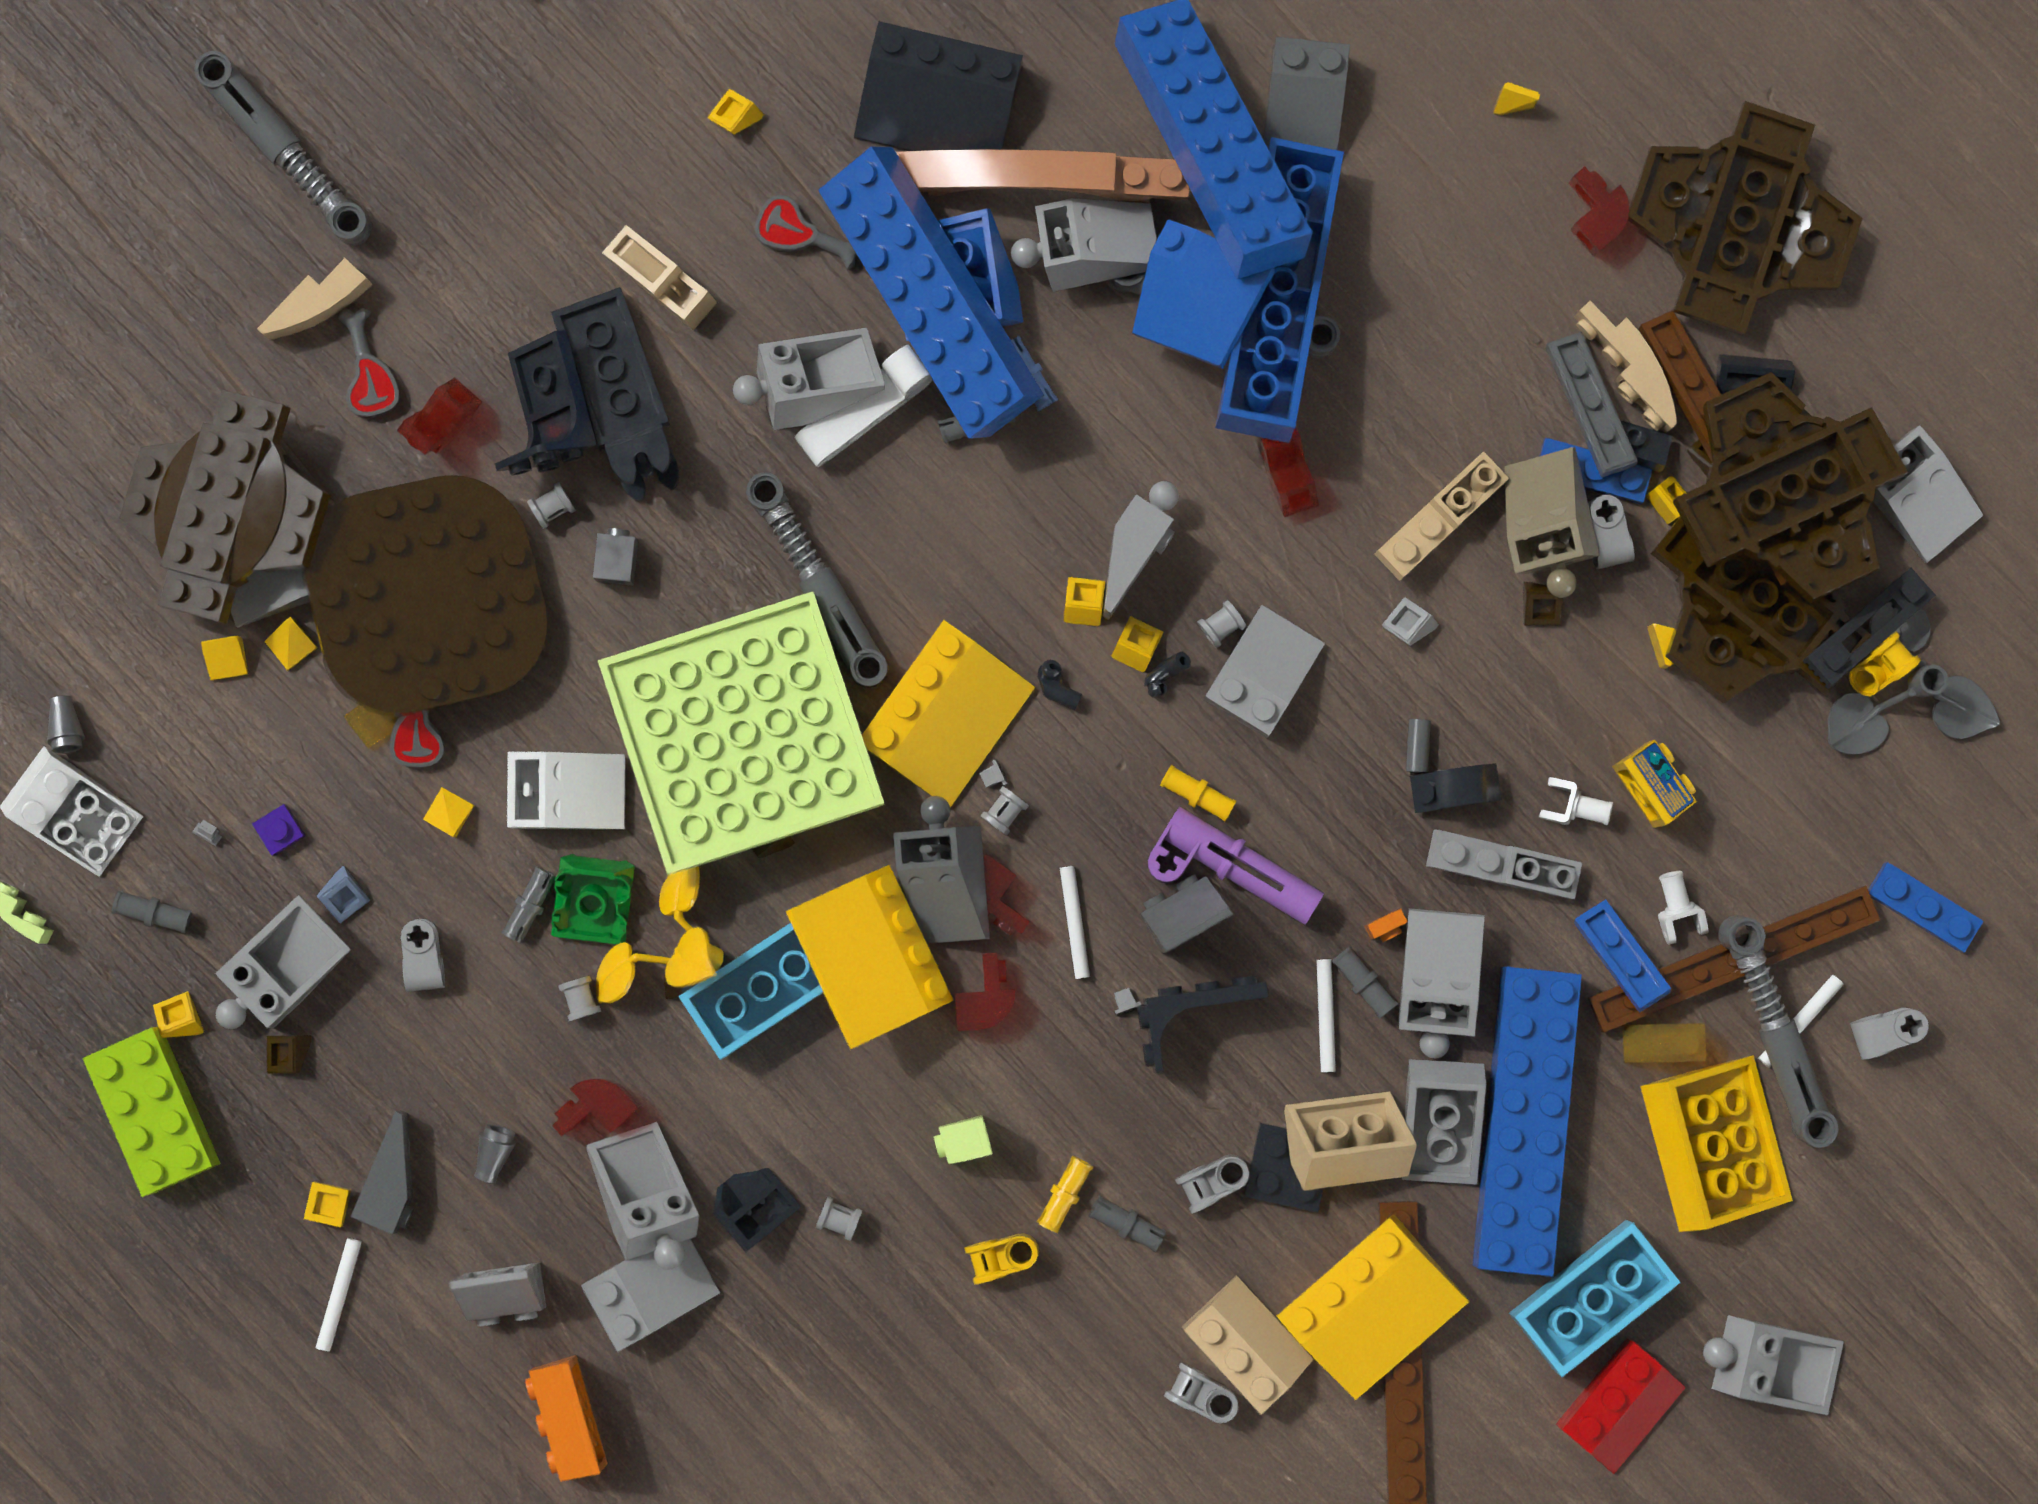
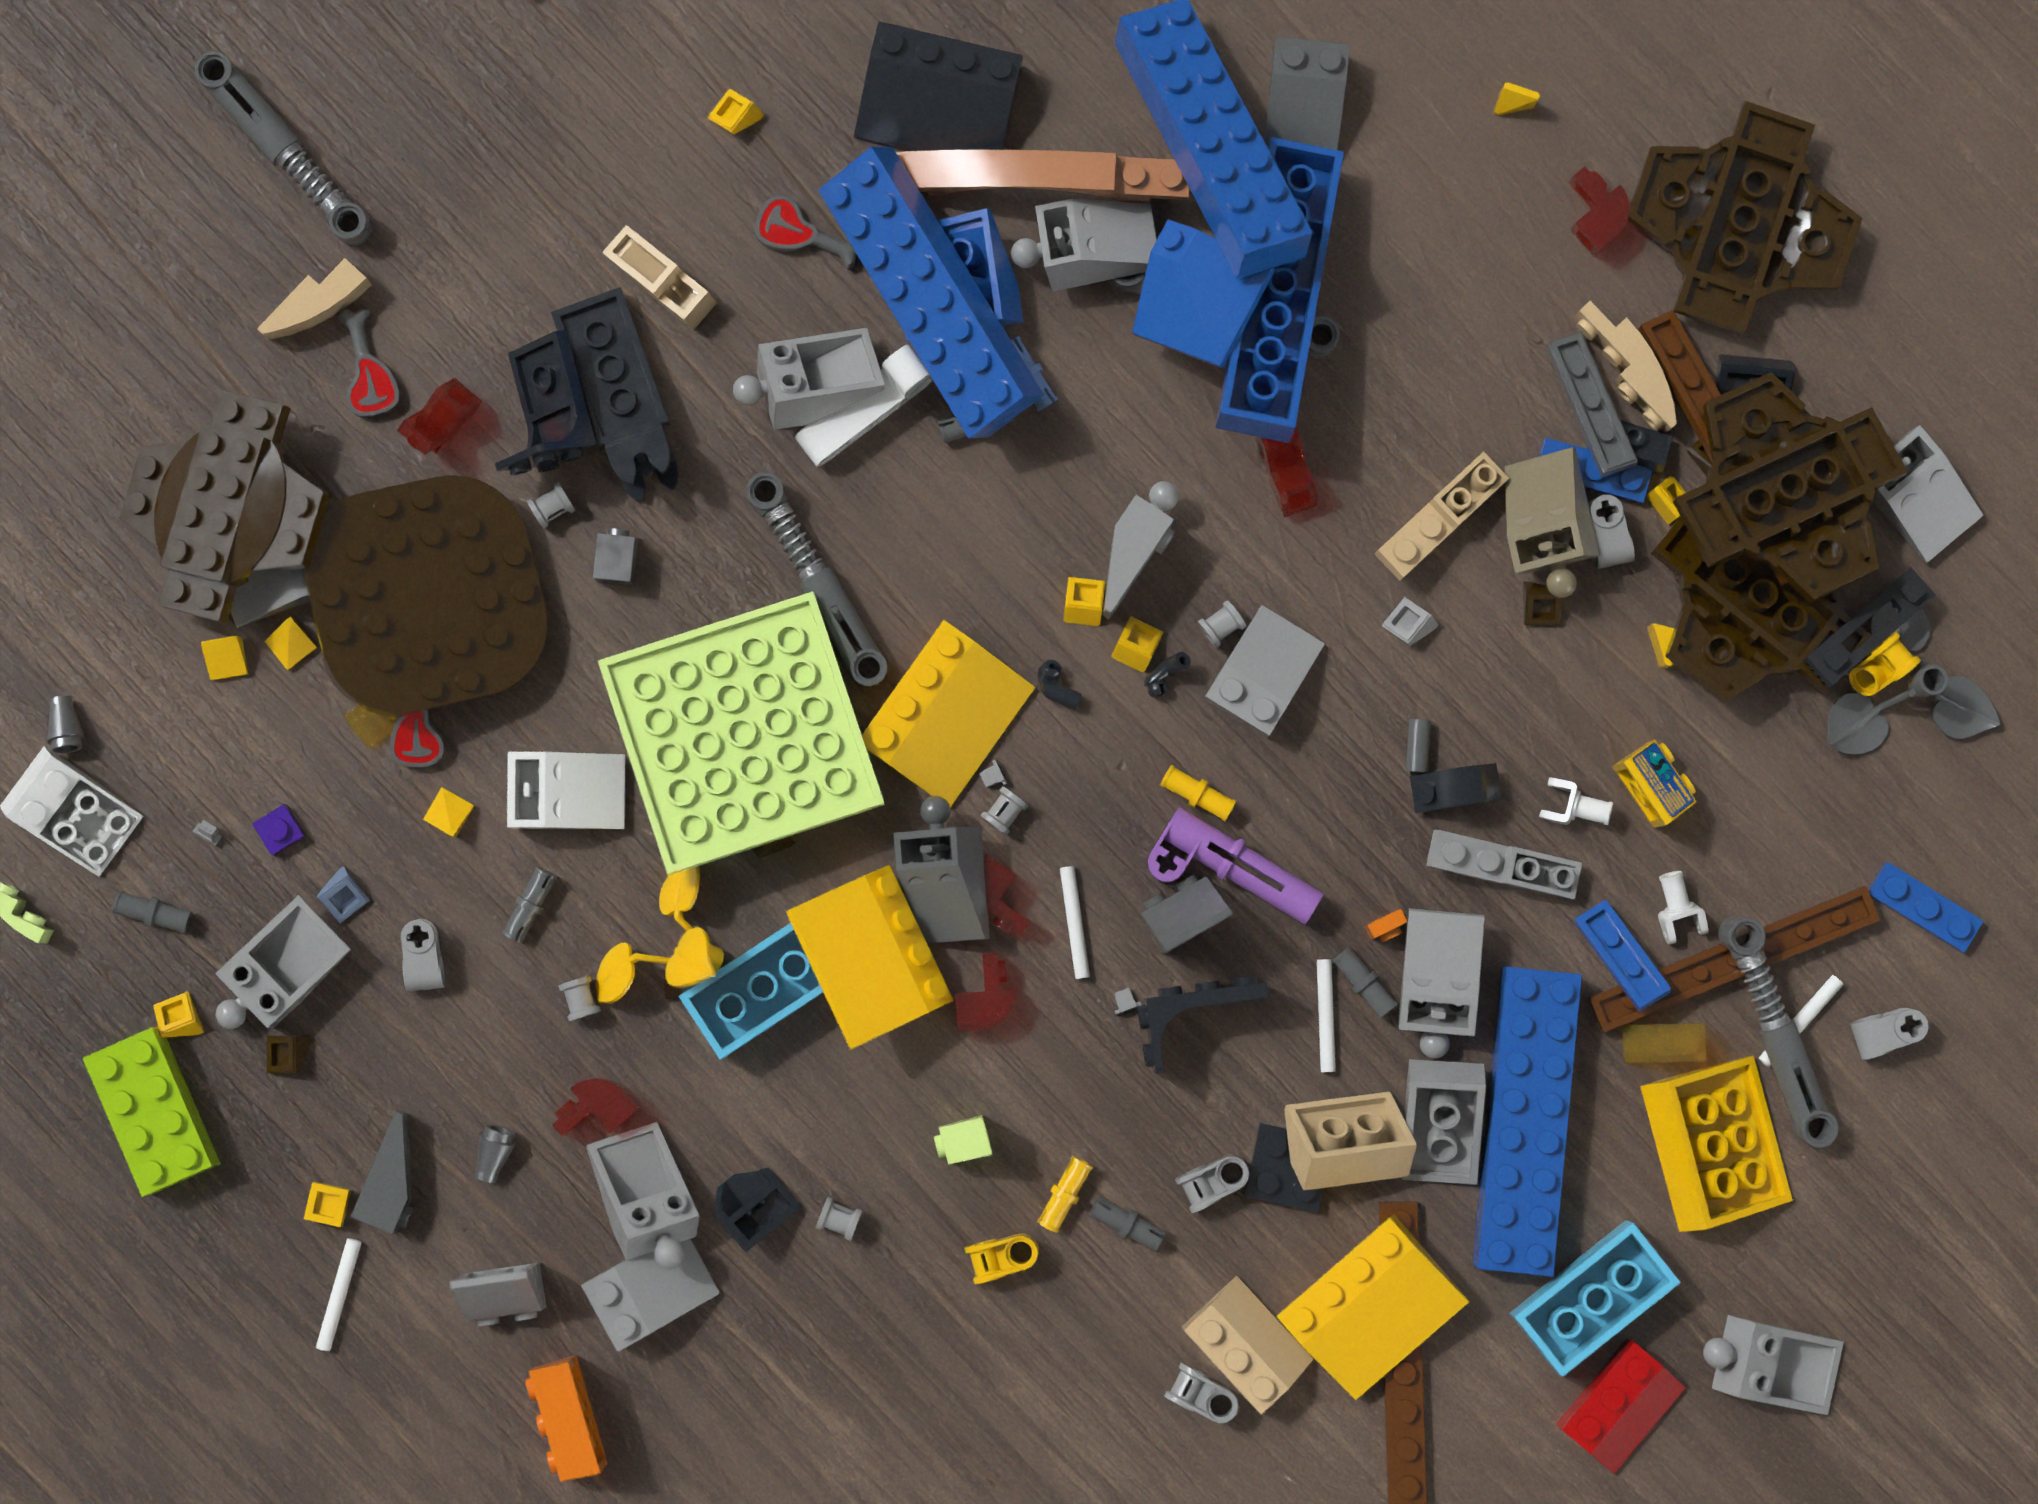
green slope [551,854,635,945] -> none

